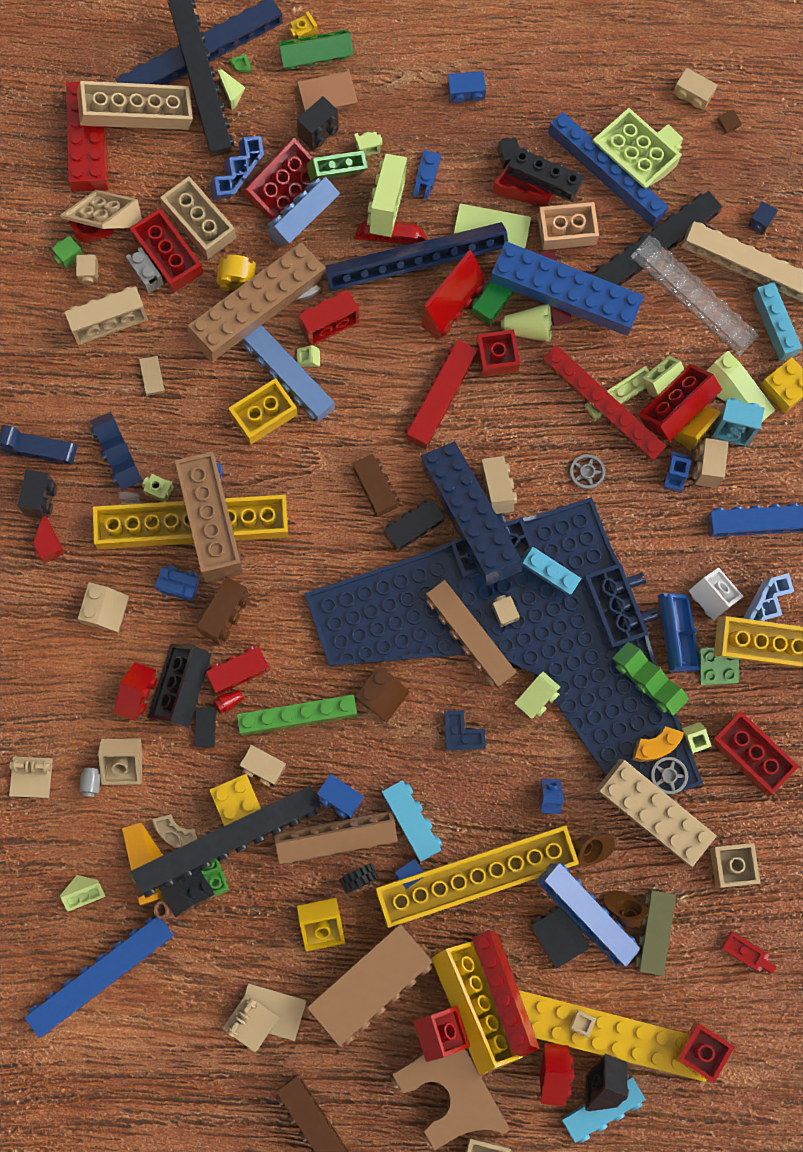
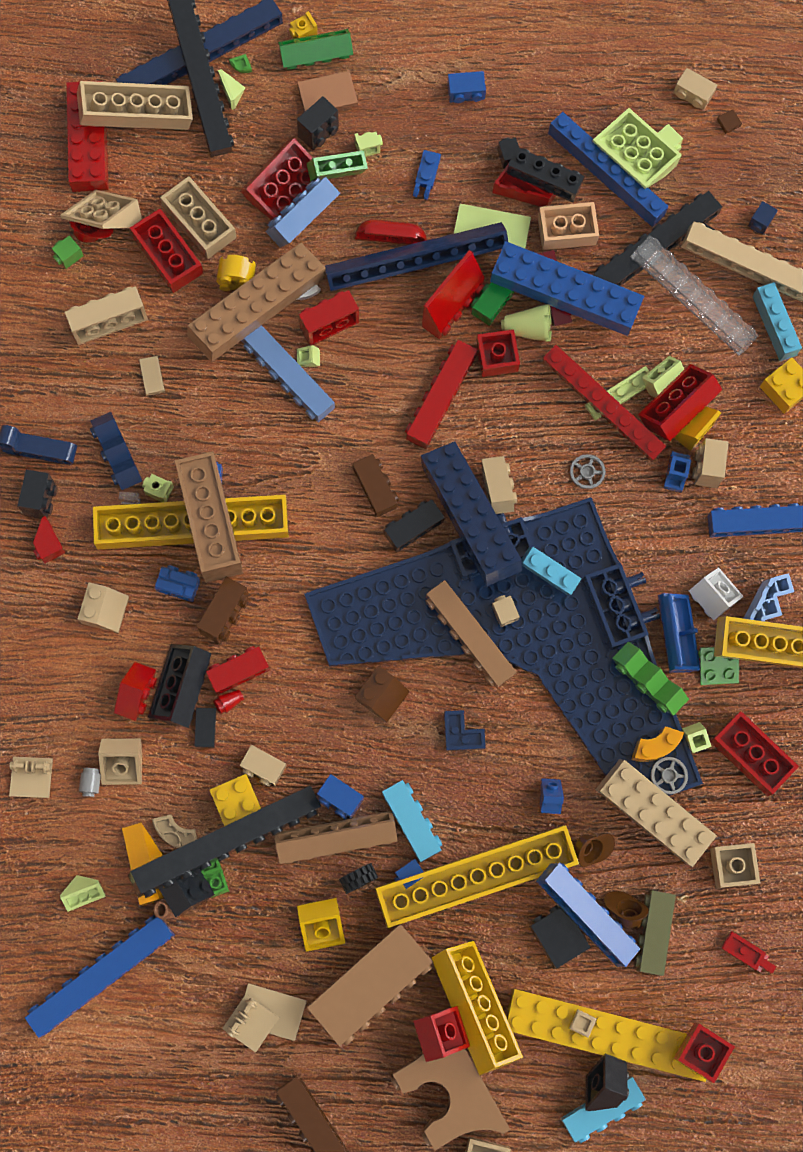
tan brick [76,255,98,285] -> none
light grey brick [126,247,164,294] -> none
blue brick [209,136,264,200] -> none
yellow brick [228,378,298,445] -> none
bright green brick [237,695,357,737] -> none
yellowish green brick [367,154,407,237] -> none
red brick [472,930,540,1057] -> none
yellowish green brick [515,672,561,719] -> none
red brick [539,1043,574,1106] -> none
yellowish green wedge [707,351,775,422] -> none
medium azure brick [711,398,765,446] -> none

